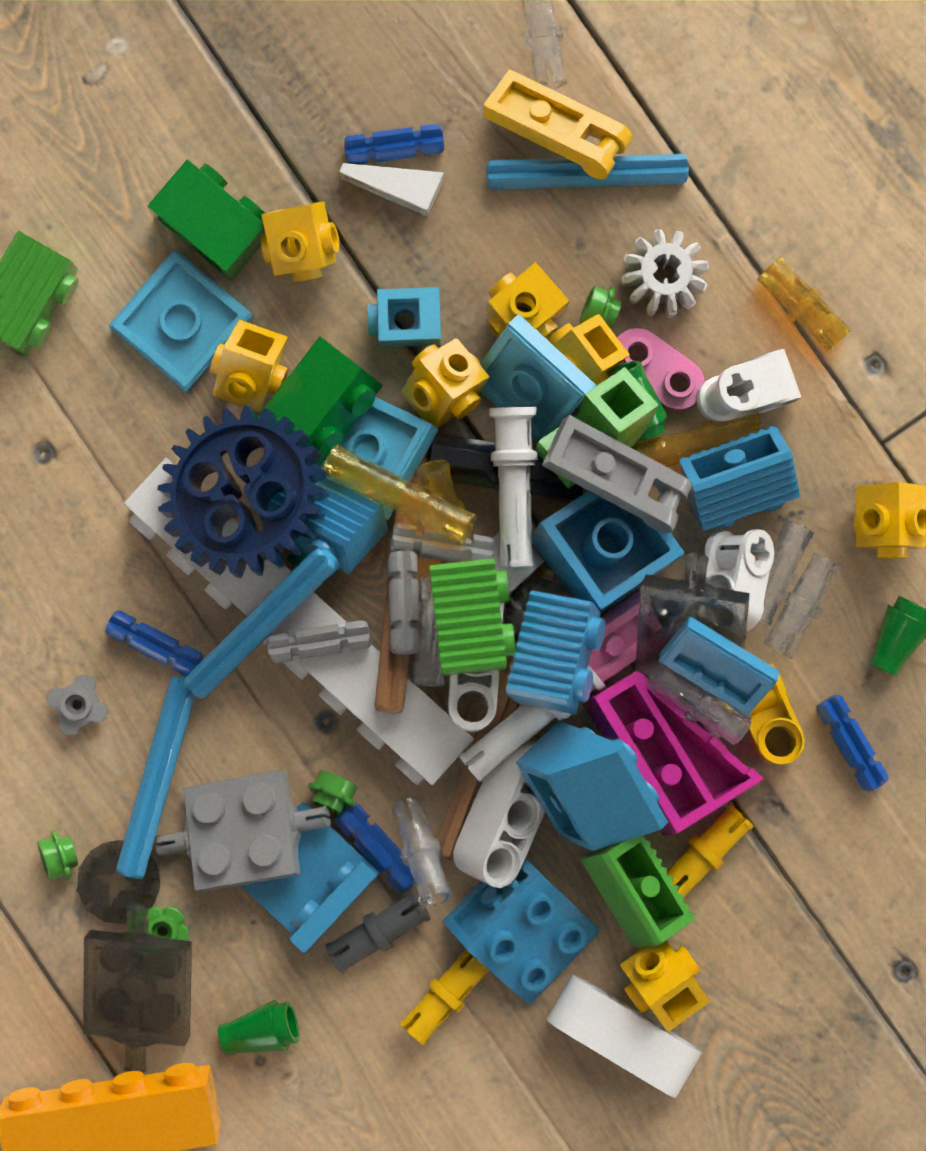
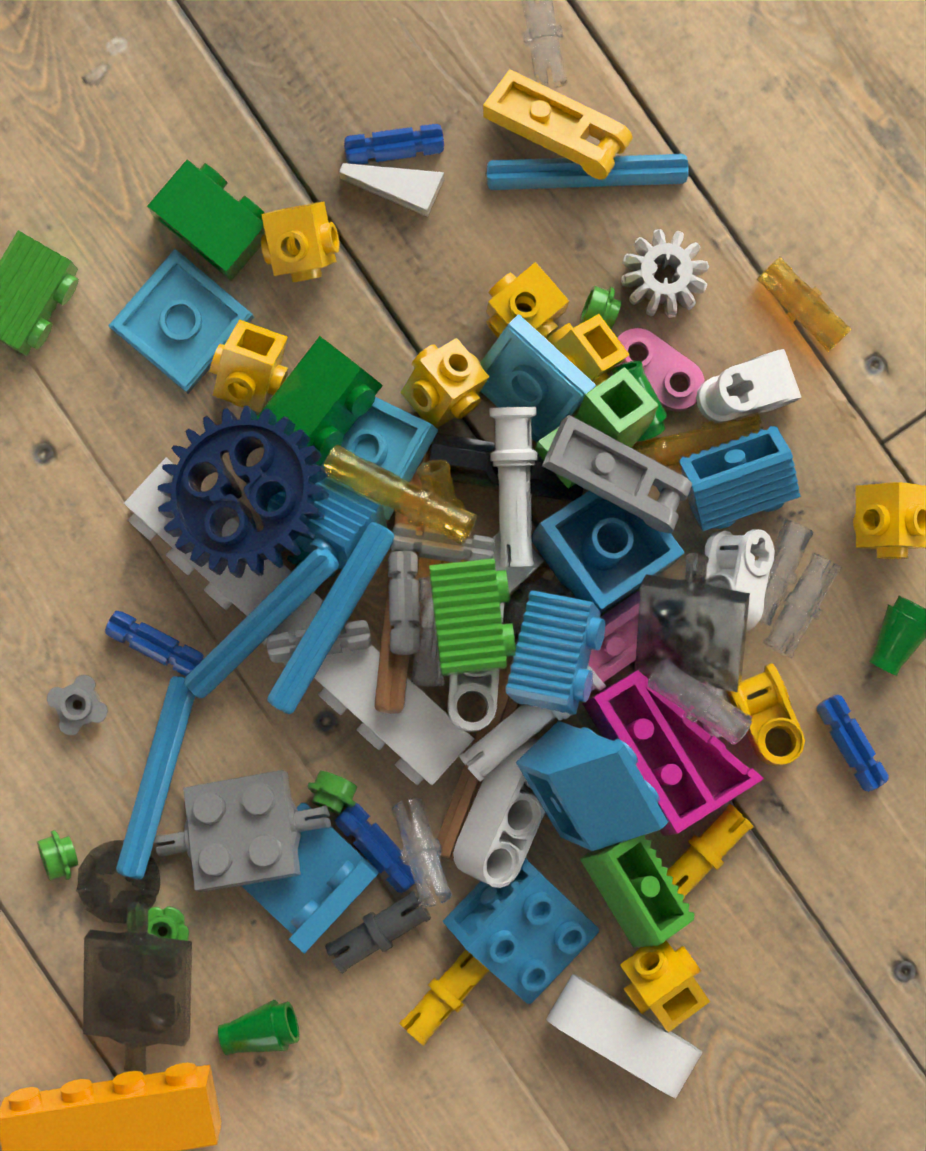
medium azure brick [368,287,441,347] -> none
dark azure plate [658,616,779,716] -> none
none -> dark azure axle [267,522,395,714]

